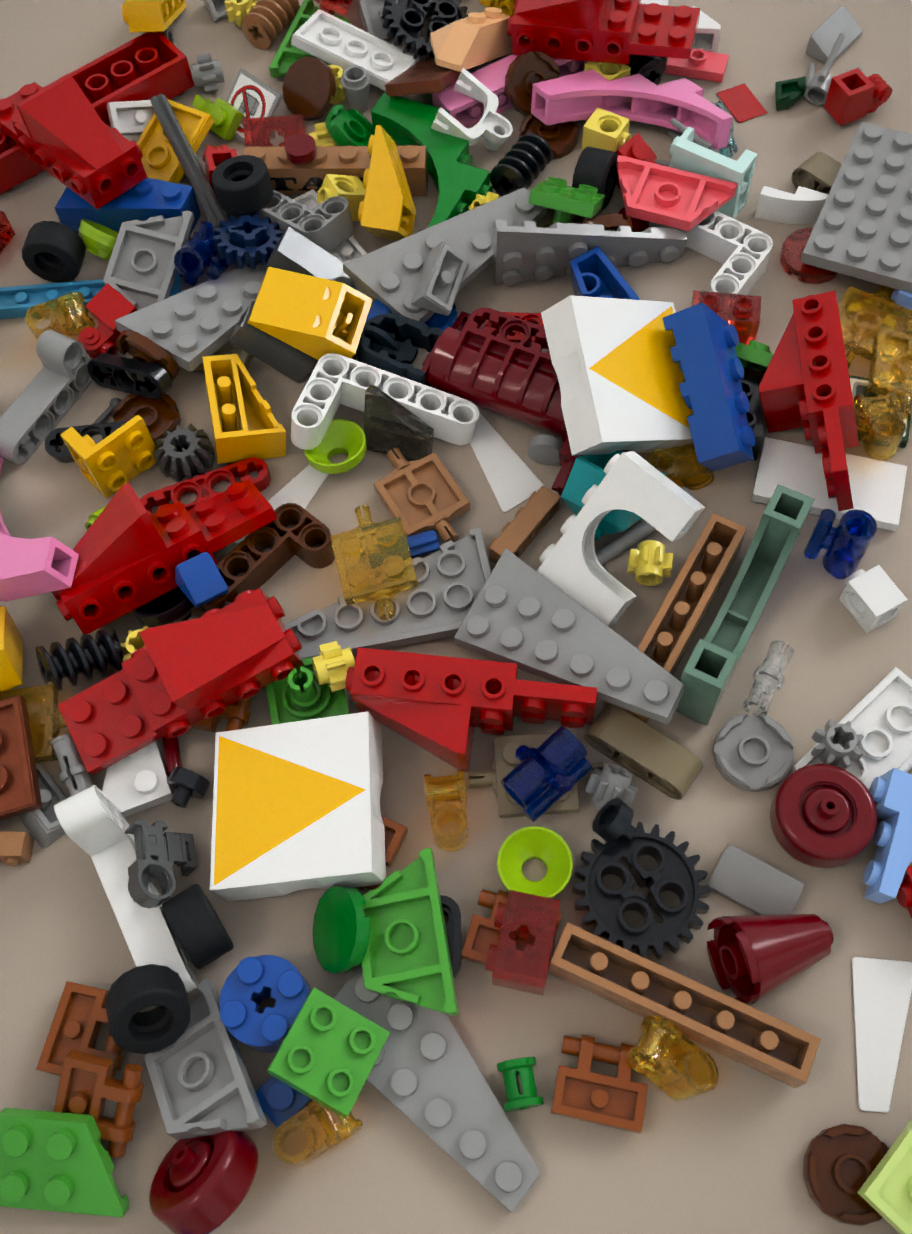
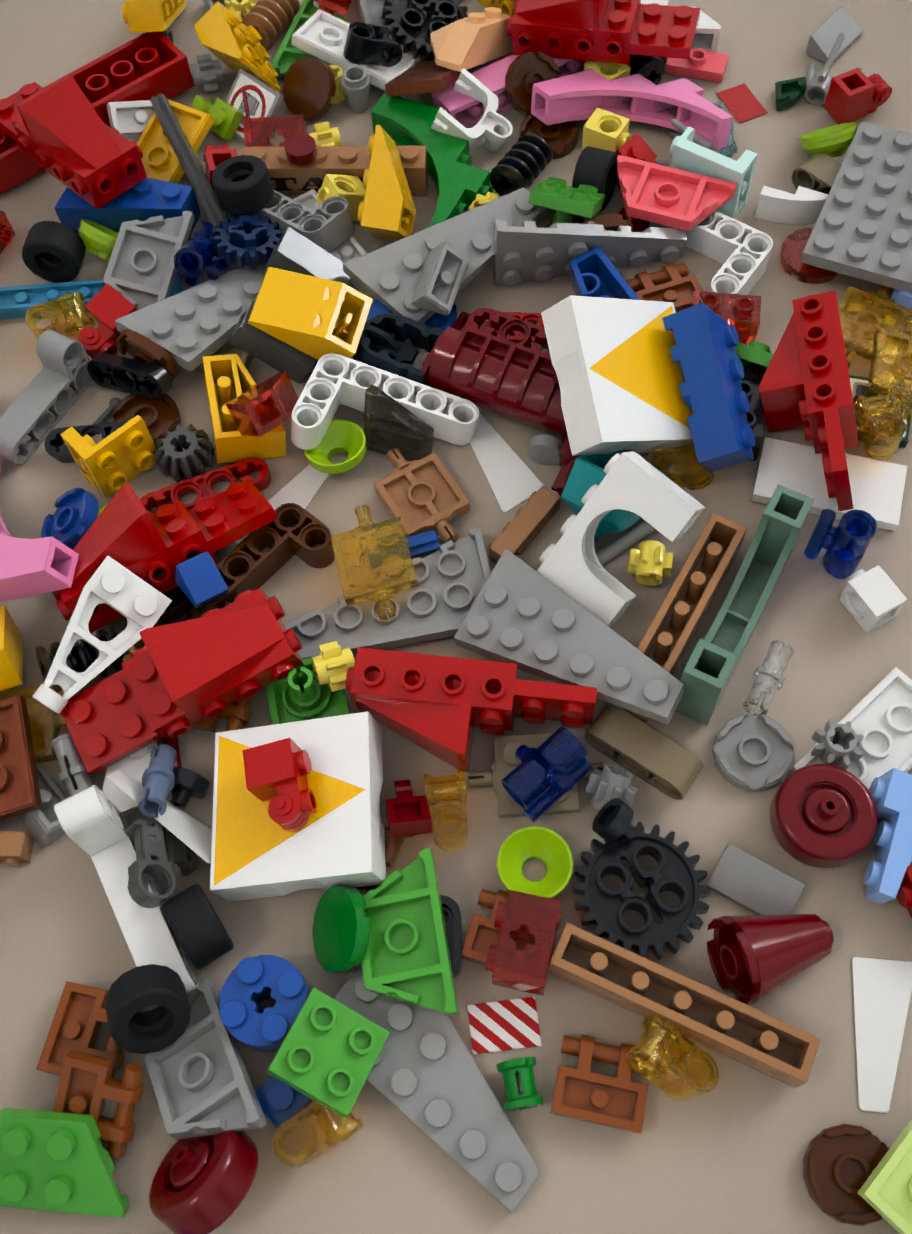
green tile [325,105,375,146] -> none
none -> white plate [32,555,172,714]
none -> blue tile [41,488,99,550]
none -> white sticker [107,770,212,863]
none -> sand blue pin [139,744,177,818]
none -> yellow slope [194,1,281,93]
none -> clear red slope [226,371,299,437]
none -> red brick [242,738,317,831]
none -> black piece [343,21,403,67]
none -> dark red plate [385,779,432,838]
none -> sticker [467,997,542,1054]
none -> dark orange plate [626,263,707,312]
none -> lime piece [799,122,858,158]

